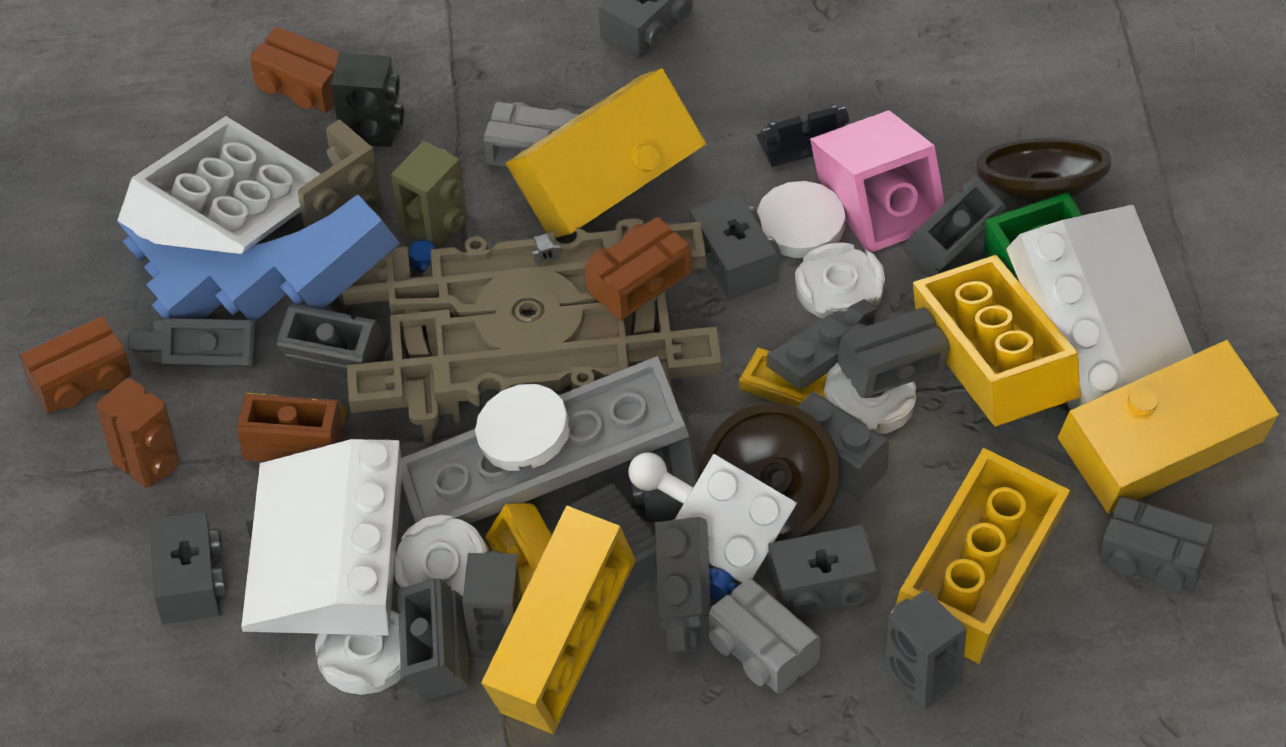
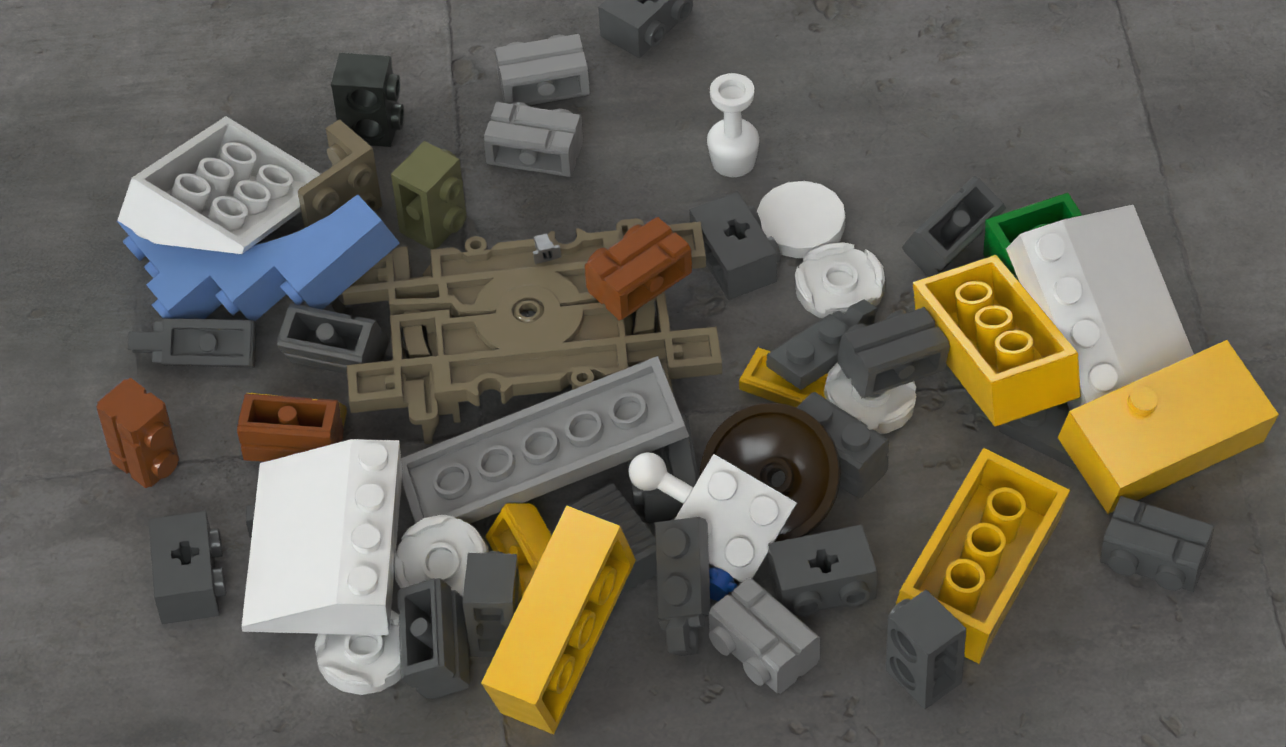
dark orange brick [19,316,132,414] -> none
dark orange brick [250,26,341,113] -> none
blue piece [409,239,435,273] -> none
white tile [475,384,570,471] -> none
yellow brick [505,68,706,238] -> none
black hinge [757,104,849,167] -> none
bright pink slope [810,110,945,253] -> none
dark brown dish [976,138,1111,204] -> none
none -> light grey brick [495,34,590,105]
none -> white piece [707,73,759,177]

